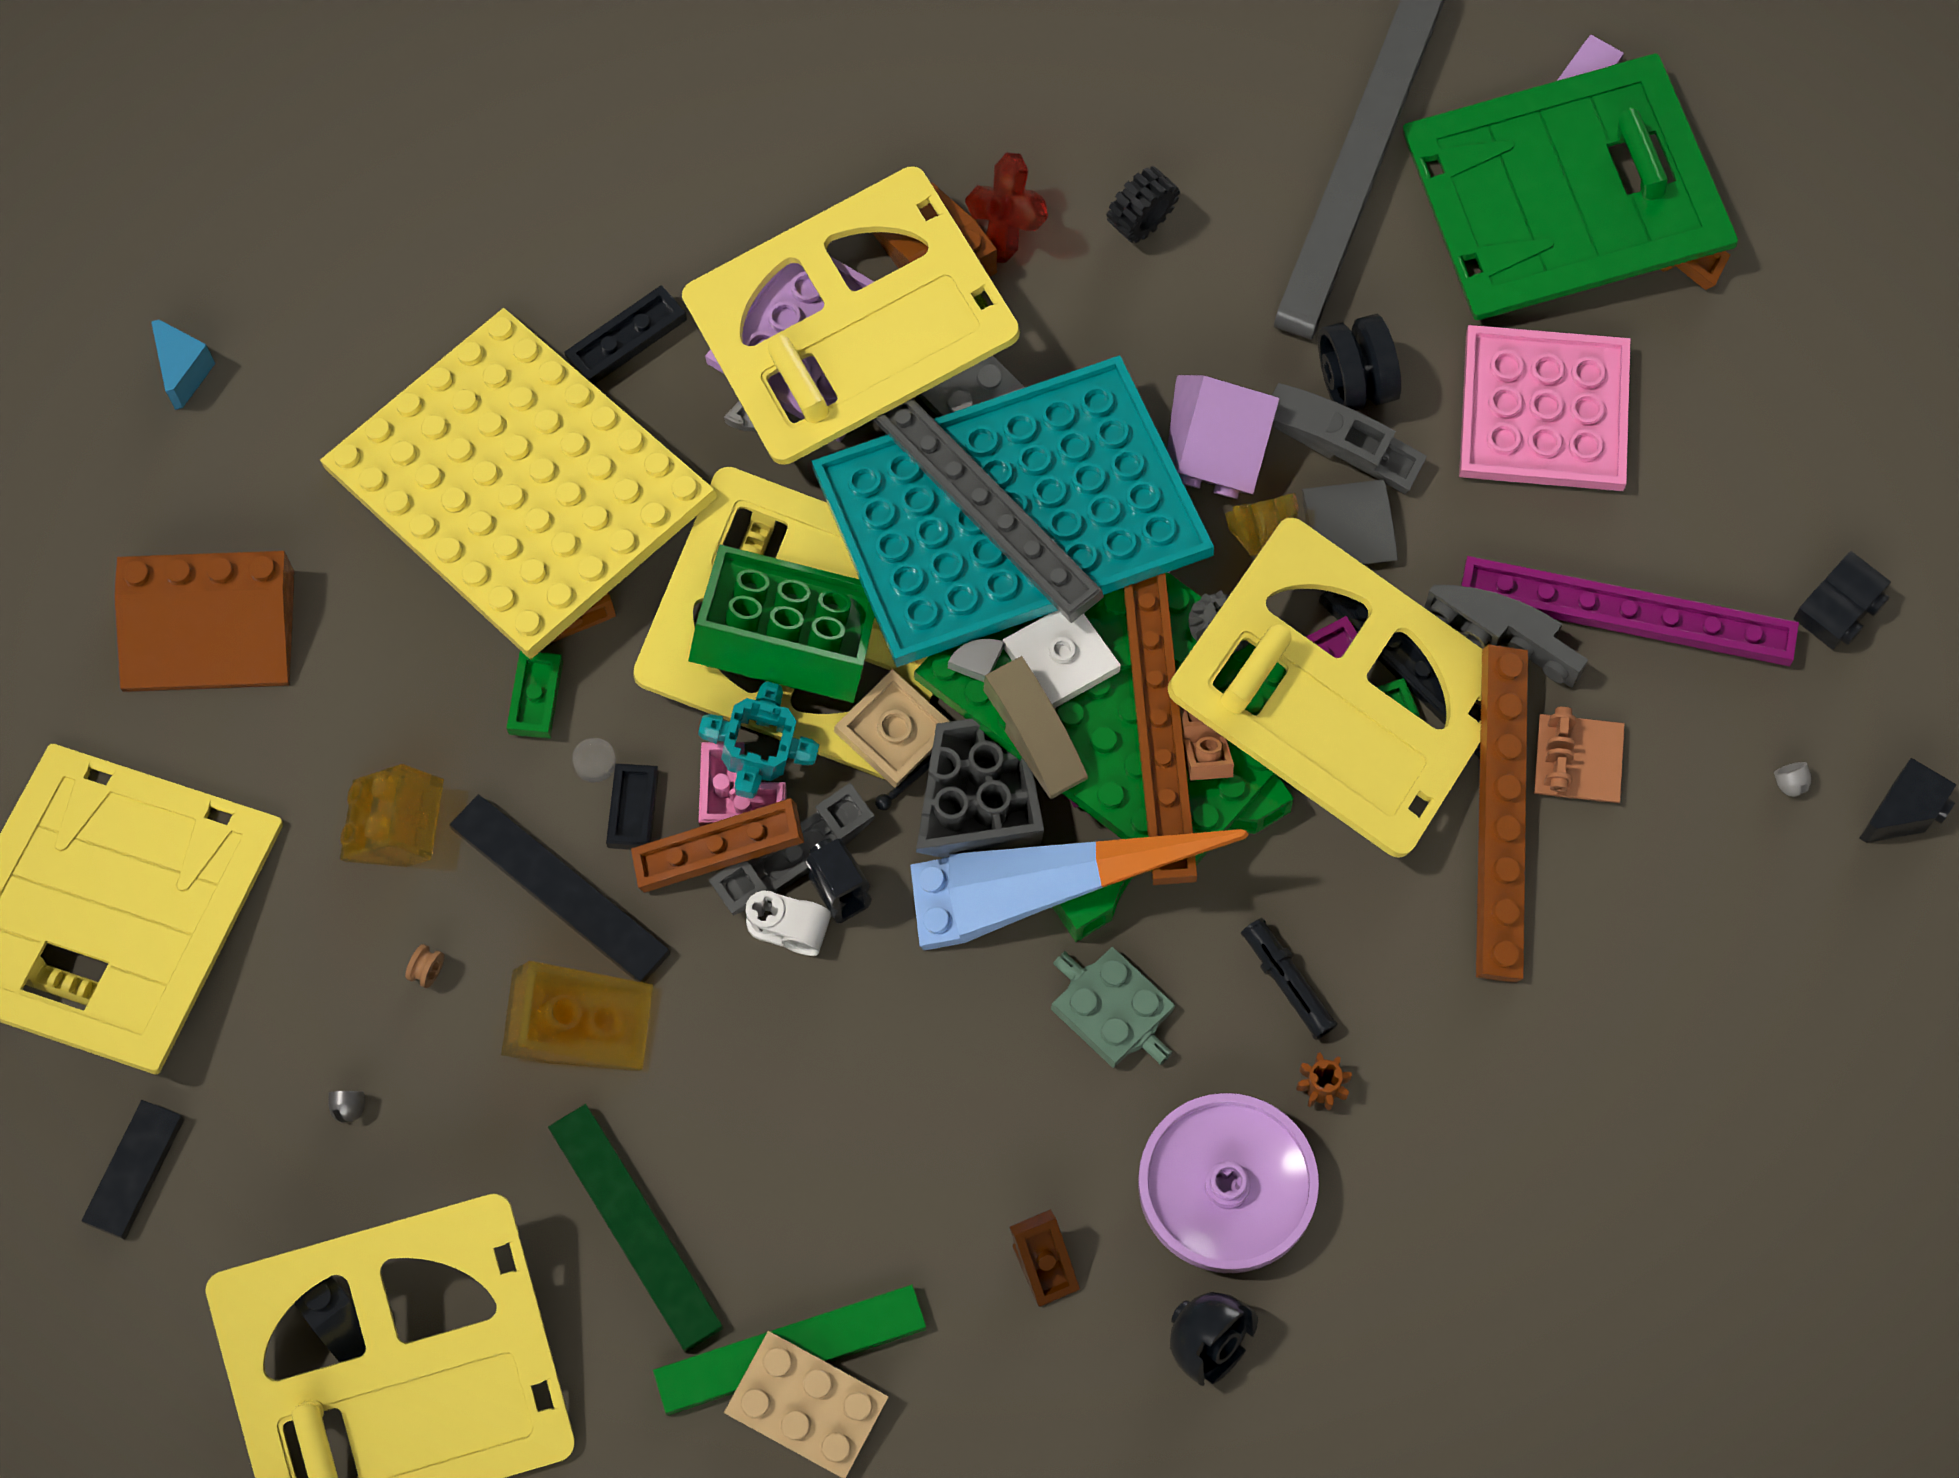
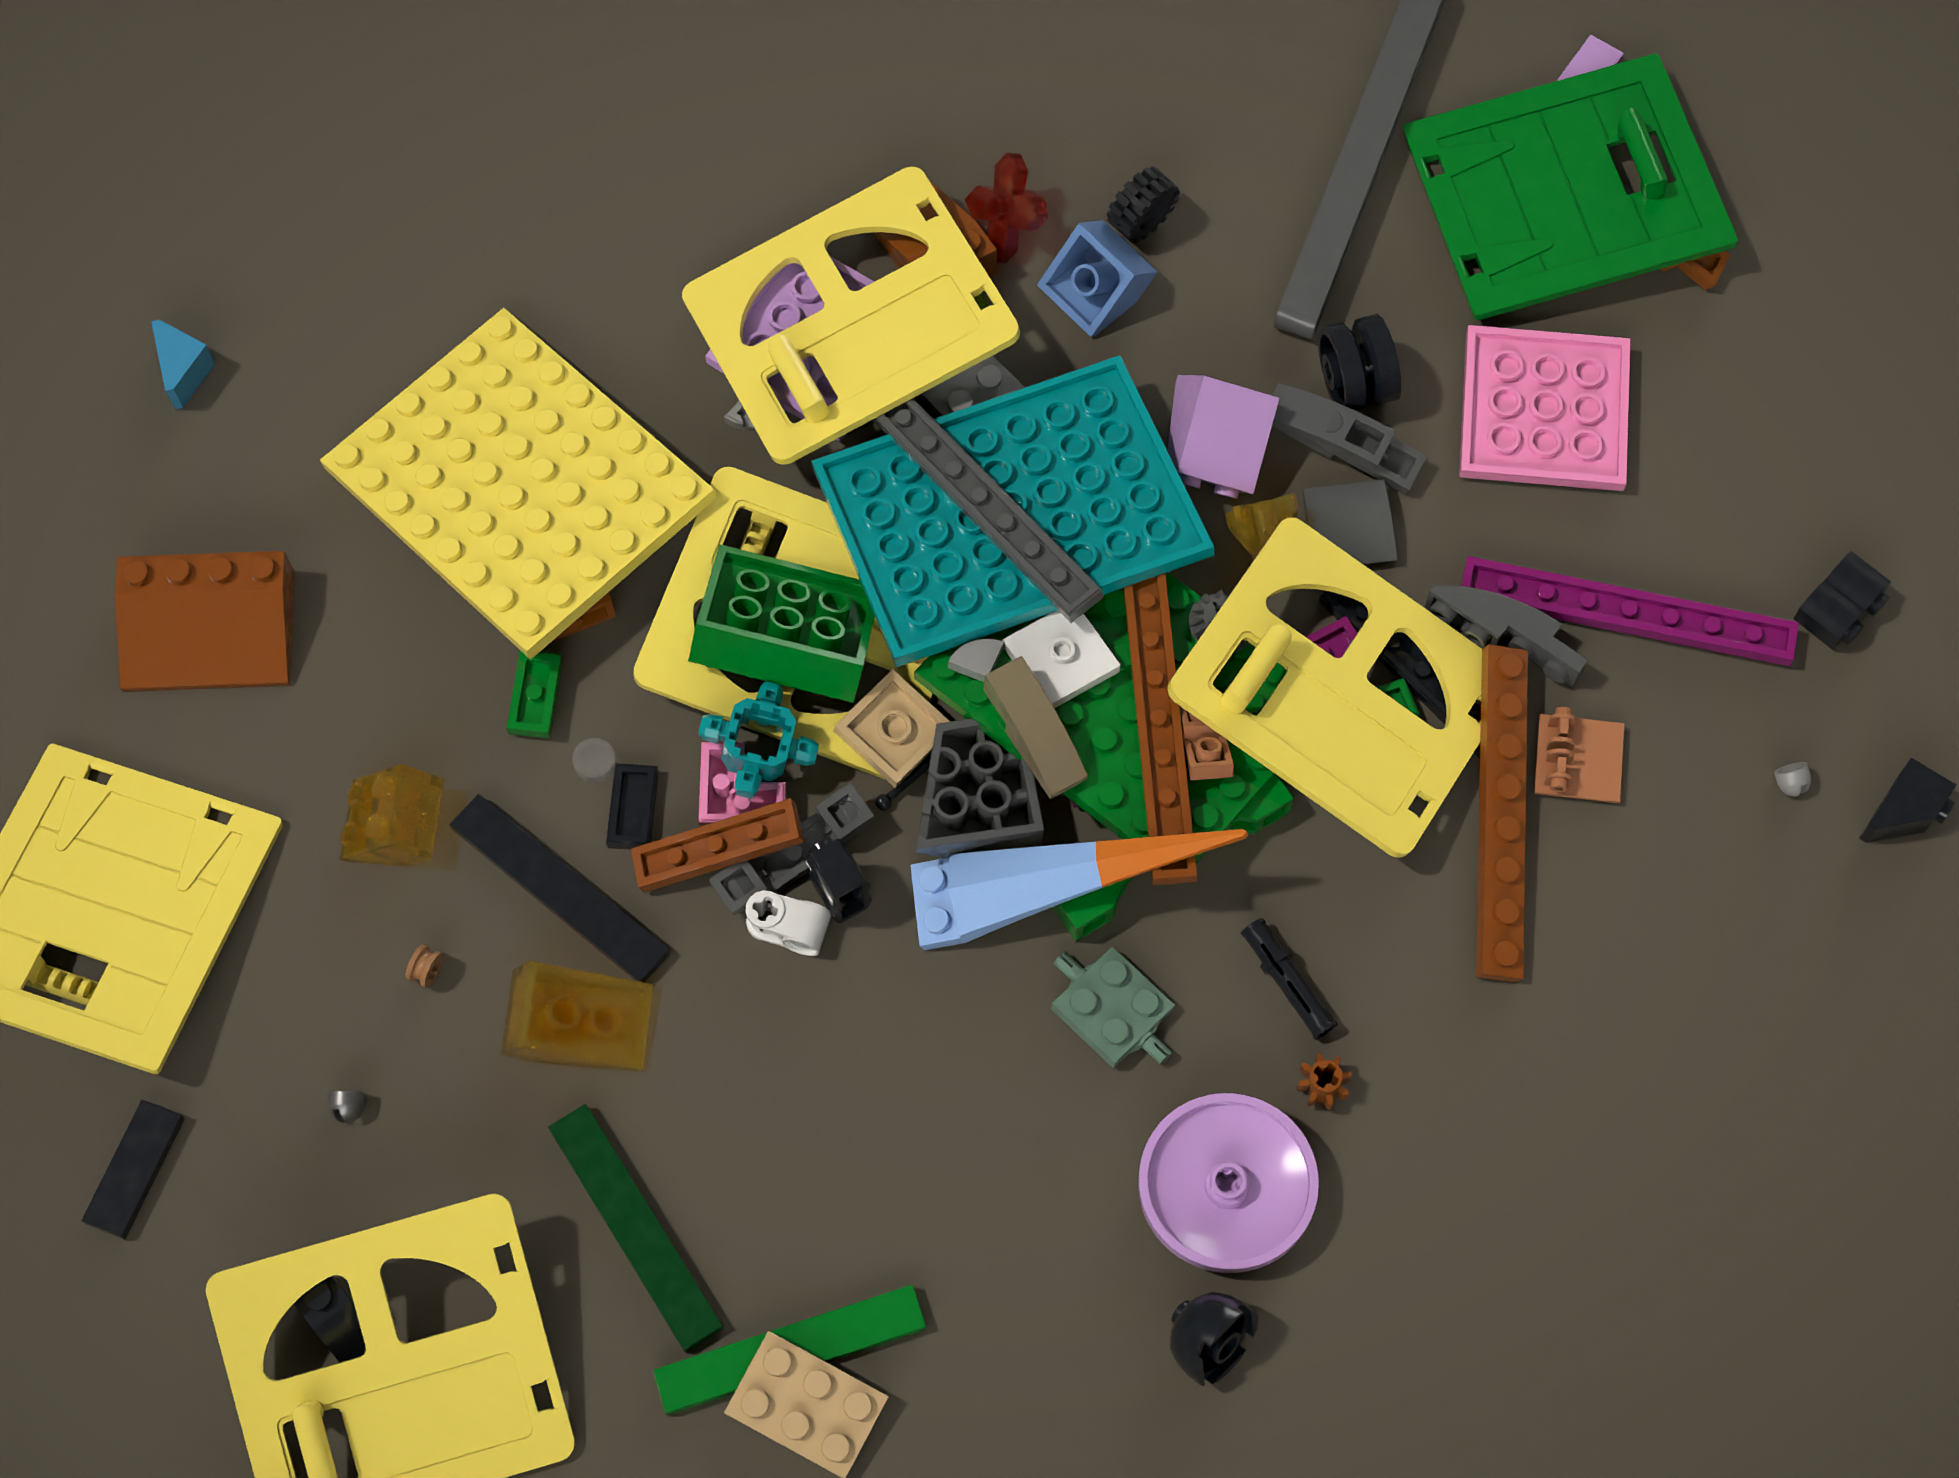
black plate [564,285,687,385] -> none
reddish brown slope [1009,1209,1080,1307] -> none
none -> medium blue slope [1037,220,1158,337]

